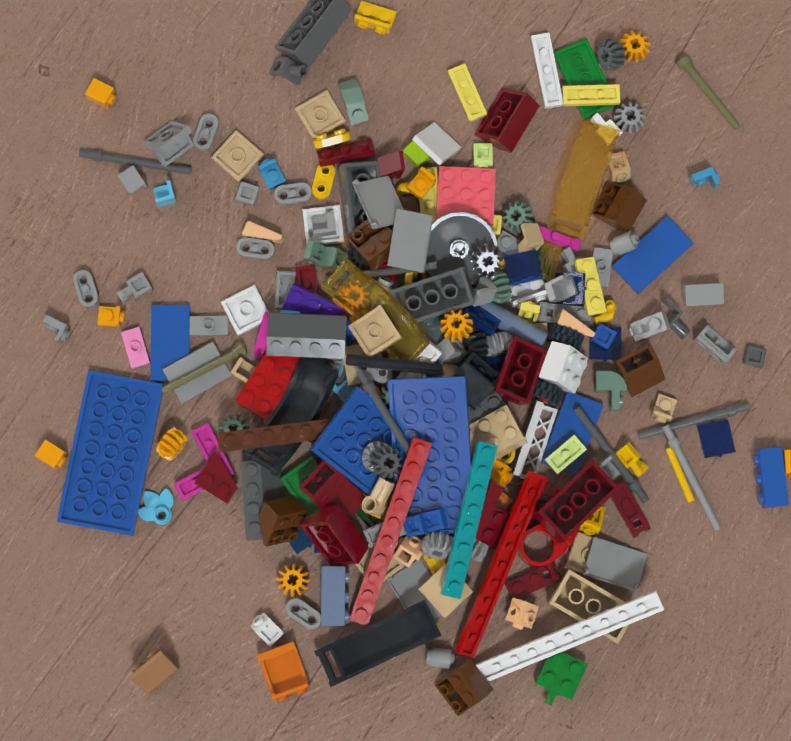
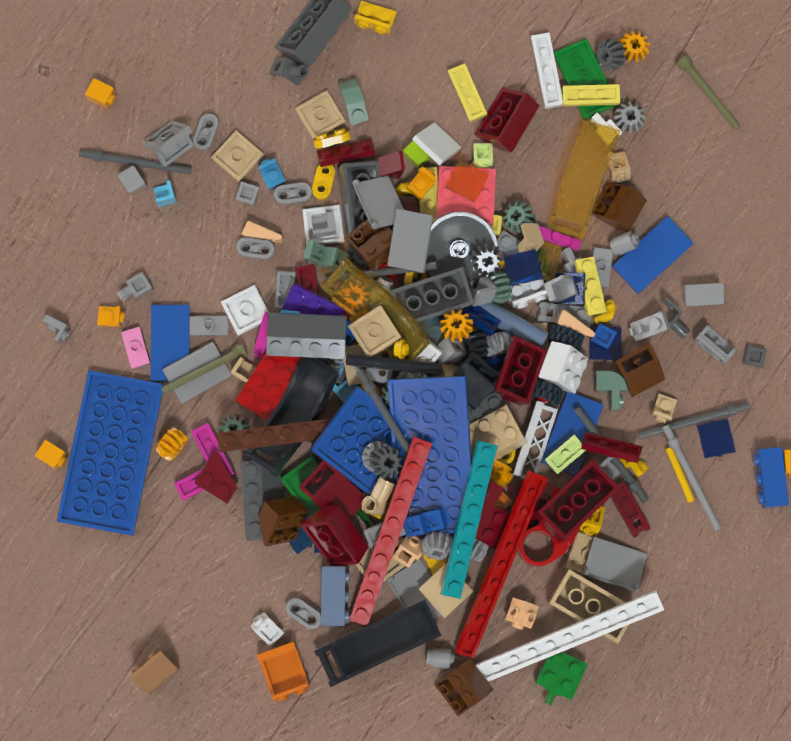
light grey plate [73,270,99,308] -> none
medium azure plate [138,489,174,525] -> none
light orange gear [277,563,310,597] -> none
dark red plate [505,561,562,599] -> none
light yellow plate [518,301,540,324] -> none
dark azure bracket [689,167,720,189] -> none
none -> yellow plate [394,339,409,359]
none -> clear orange piece [445,160,489,203]
none -> dark red plate [581,432,643,463]

